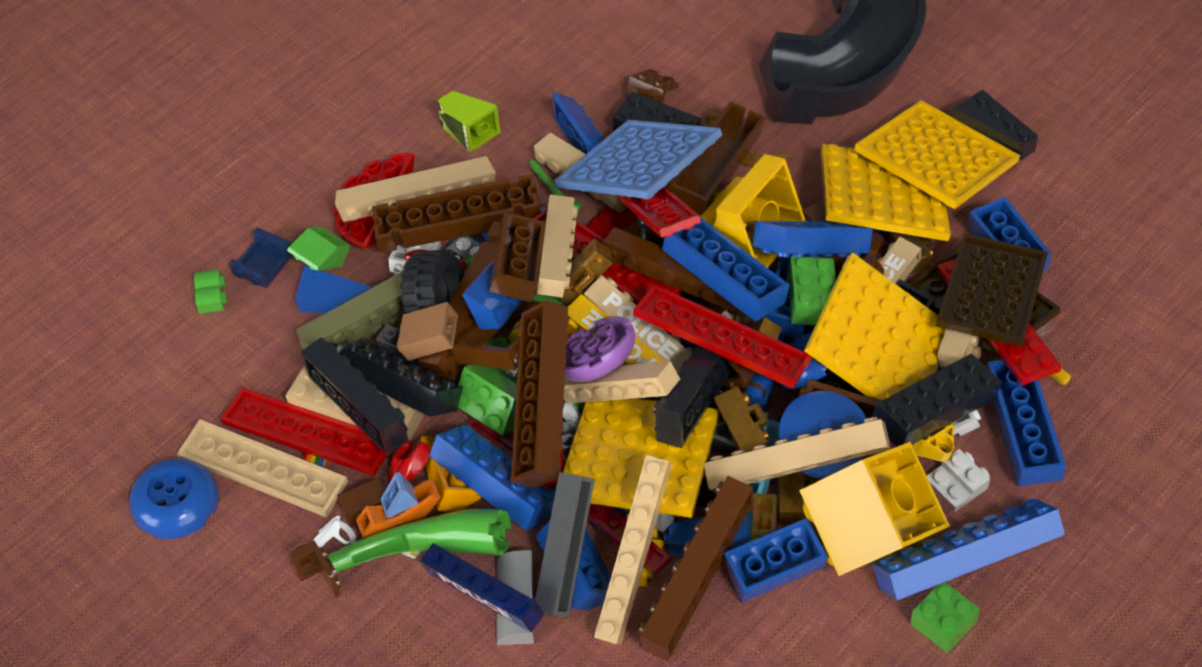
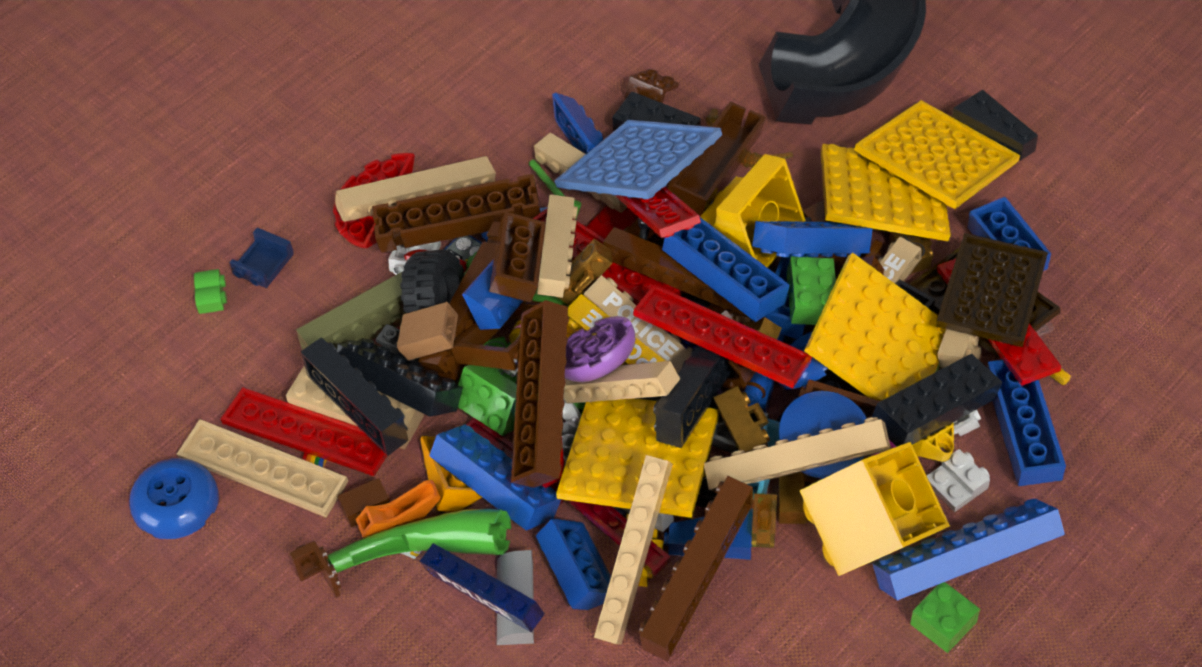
bright green slope [287,226,350,271] -> none
blue slope [296,266,373,313] -> none
white piece [313,515,356,548] -> none
medium blue slope [380,472,419,518] -> none
red animal [386,440,430,488] -> none
lime slope [437,91,501,152] -> none
dark grey brick [533,472,595,617] -> none
blue slope [723,518,828,603] -> none

